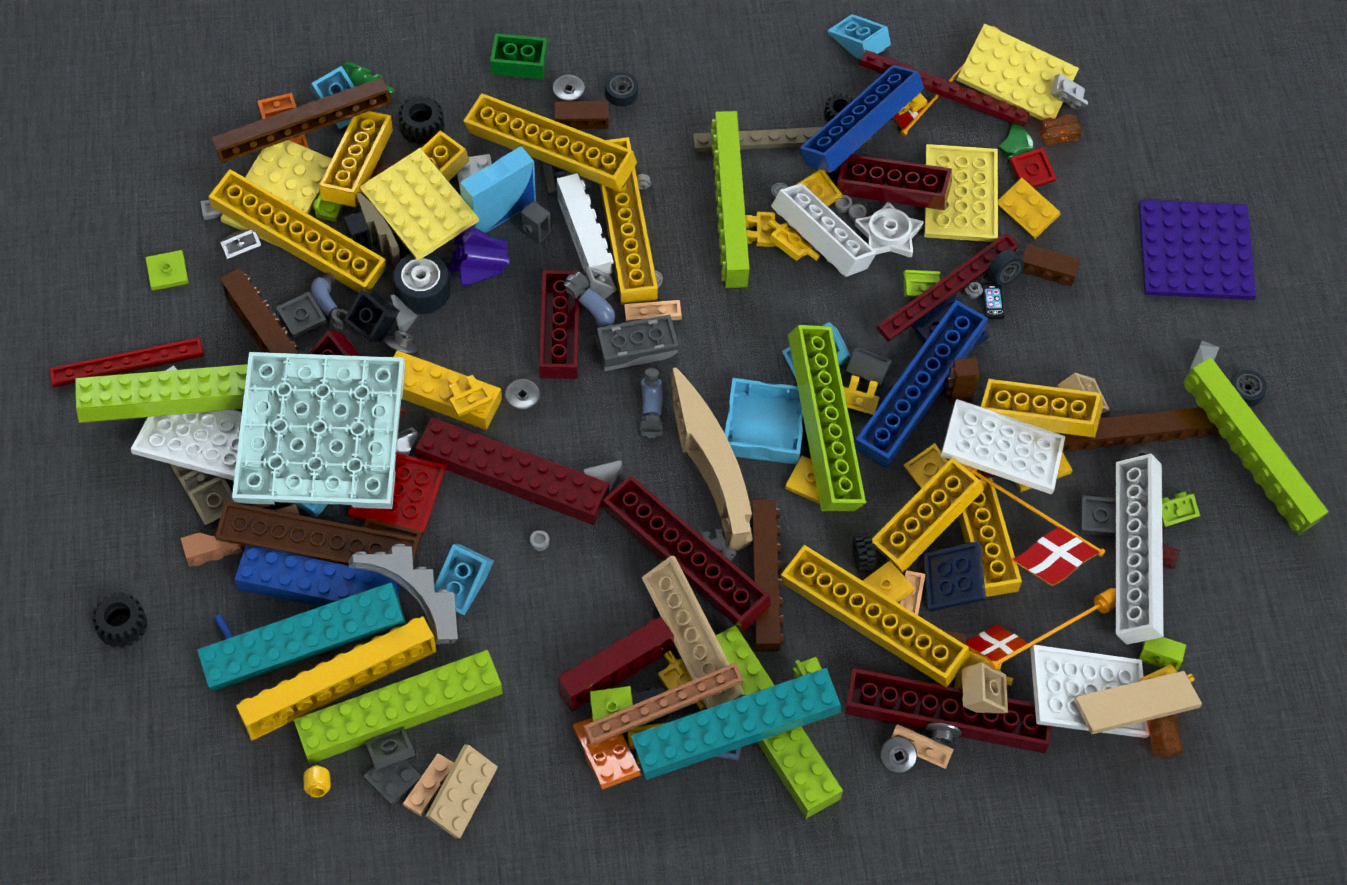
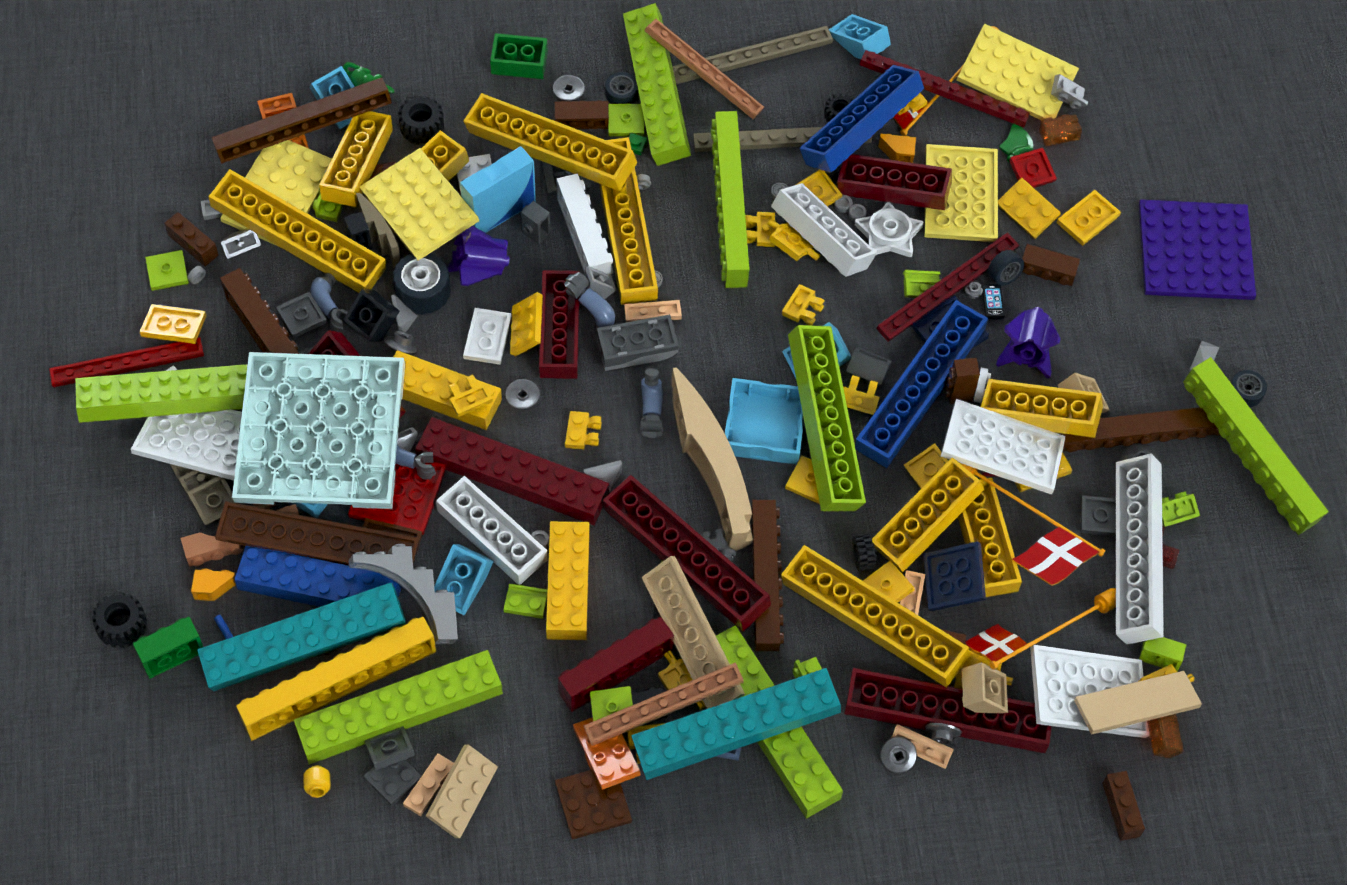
none -> green brick [133,617,203,679]
none -> yellow plate [140,304,206,344]
none -> reddish brown brick [164,212,219,267]
none -> light grey tile [188,266,206,284]
none -> light orange slope [191,568,236,601]
none -> piece [395,444,436,480]
none -> white brick [436,476,548,585]
none -> white plate [463,308,512,365]
none -> lime plate [504,583,548,619]
none -> yellow plate [510,292,543,357]
none -> yellow brick [546,521,590,640]
none -> reddish brown plate [555,770,632,840]
none -> yellow plate [565,411,602,450]
none -> lime plate [608,104,644,137]
none -> lime brick [623,3,691,166]
none -> green plate [629,133,647,156]
none -> nougat tile [644,19,764,119]
none -> dark tan plate [672,26,833,84]
none -> yellow plate [782,284,825,326]
none -> light orange slope [878,133,916,163]
none -> white plate [974,367,991,403]
none -> dark purple brick [996,307,1061,379]
none -> yellow plate [1057,190,1121,246]
none -> reddish brown brick [1102,771,1145,841]

